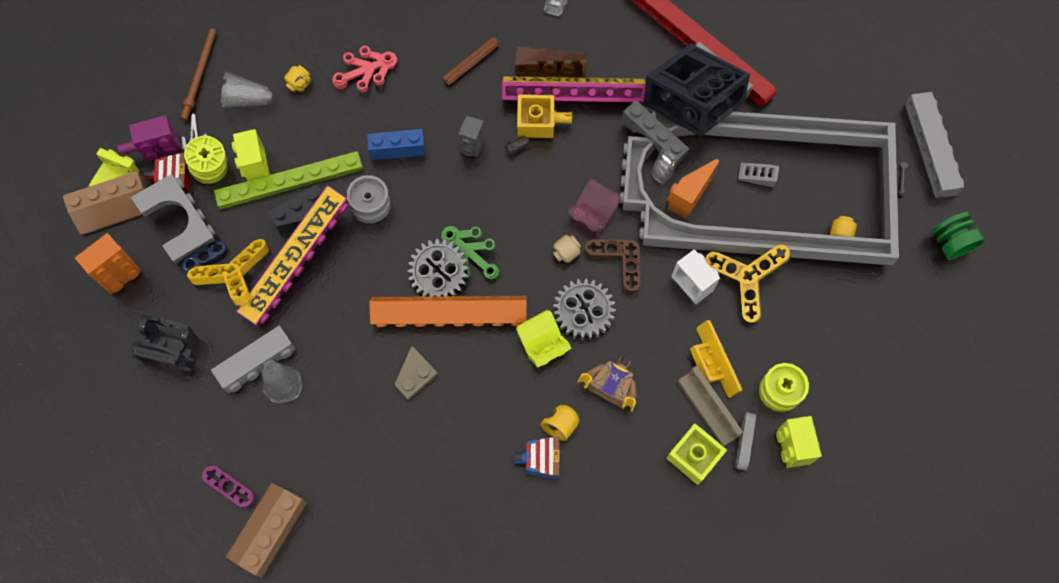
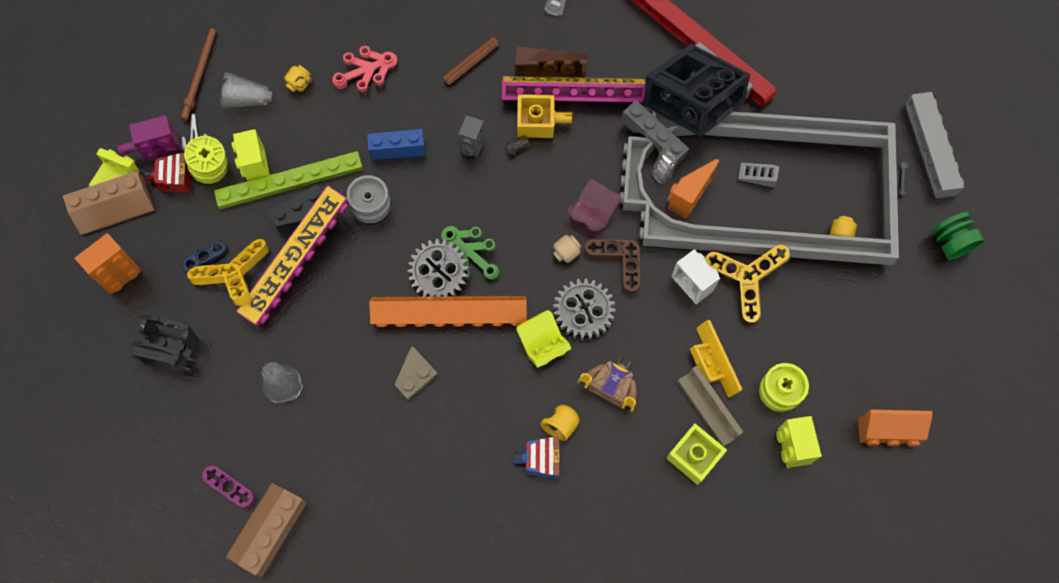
light grey arch [131,174,216,264] -> none
light grey brick [211,326,296,394] -> none
light grey beam [735,412,756,471] -> none
none -> orange slope [858,410,932,447]

